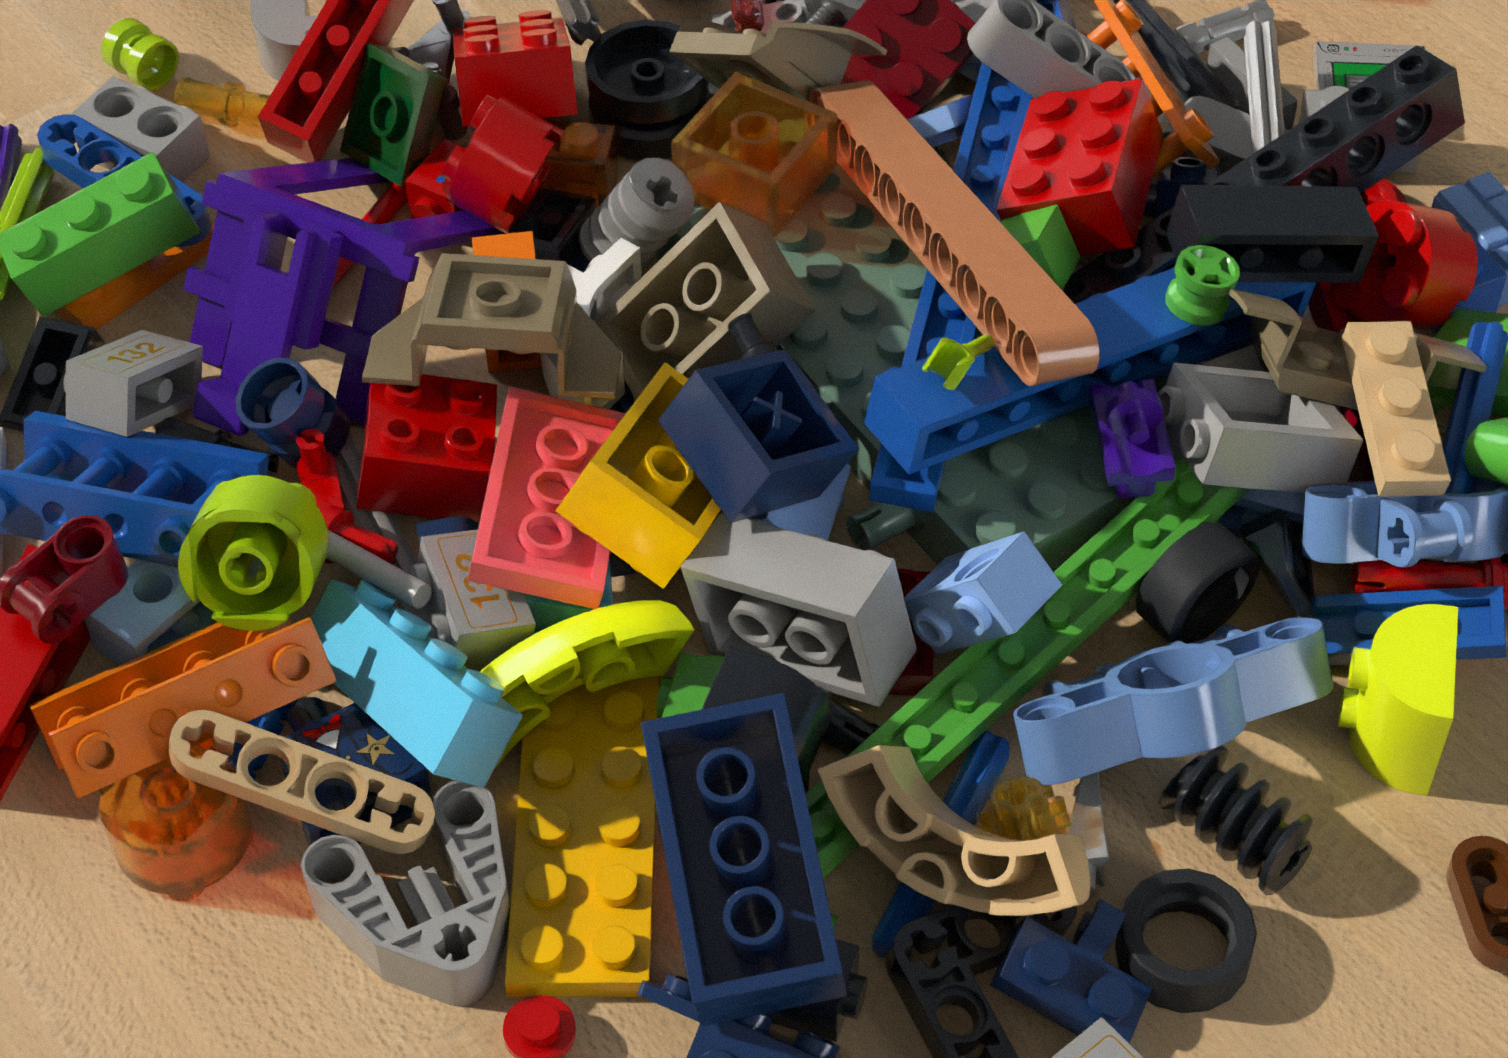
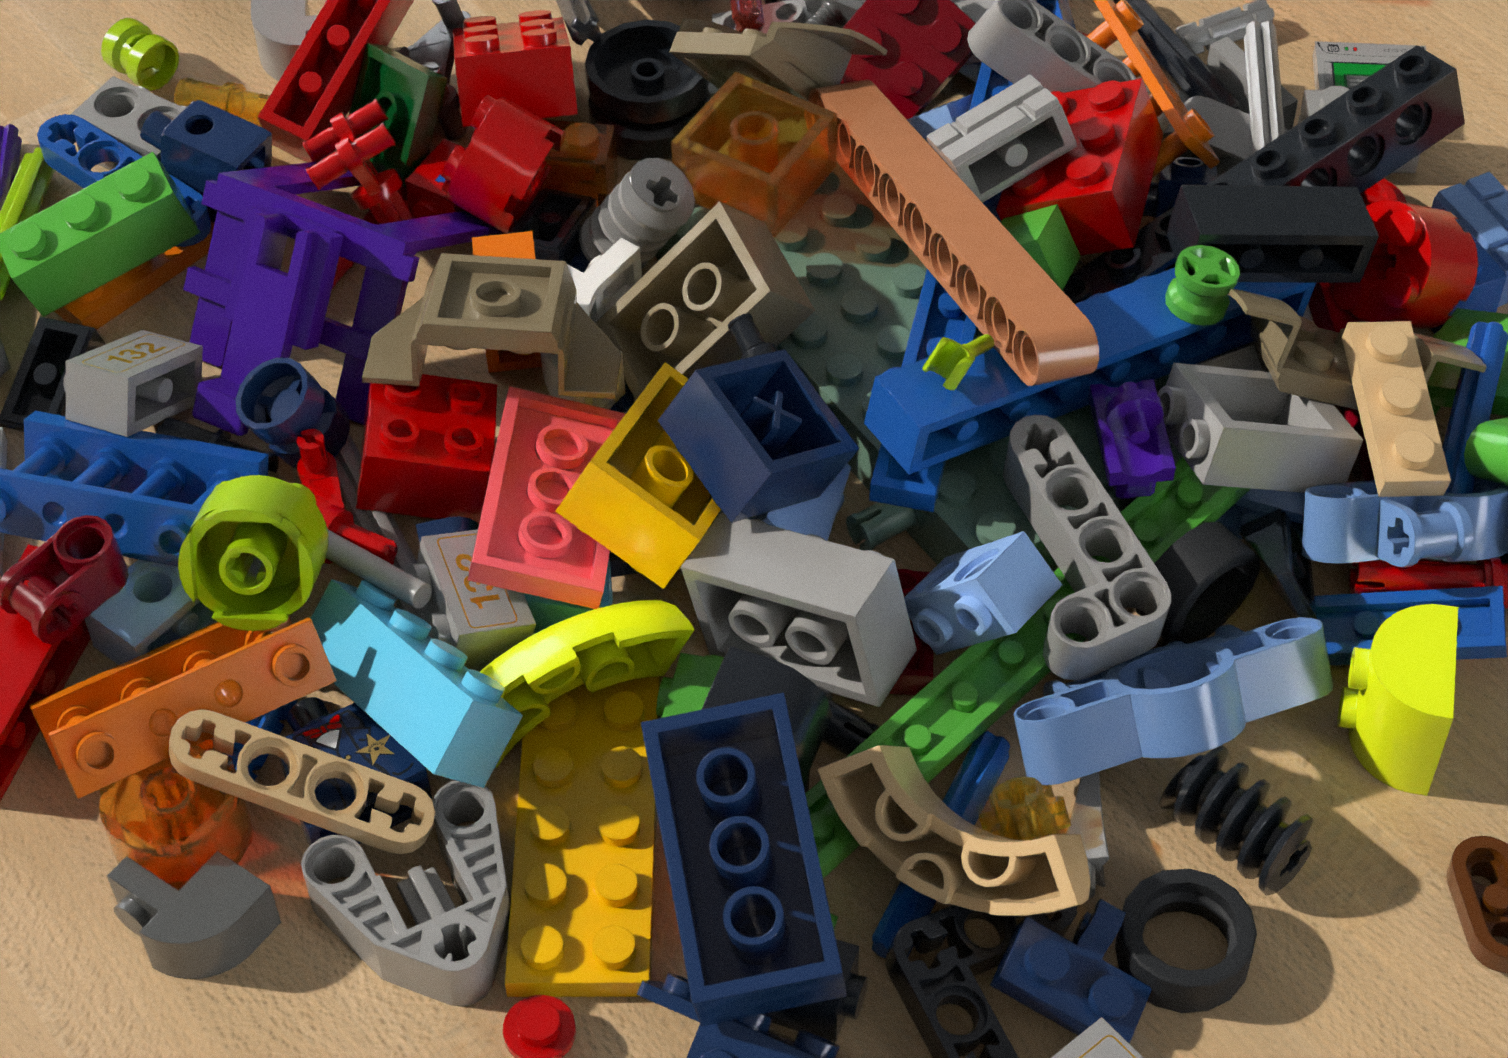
none -> dark grey brick [107,851,281,979]
none -> dark blue torso [140,100,272,223]
none -> red axle [302,98,415,224]
none -> light grey brick [926,75,1077,203]
none -> light grey beam [1003,415,1171,681]

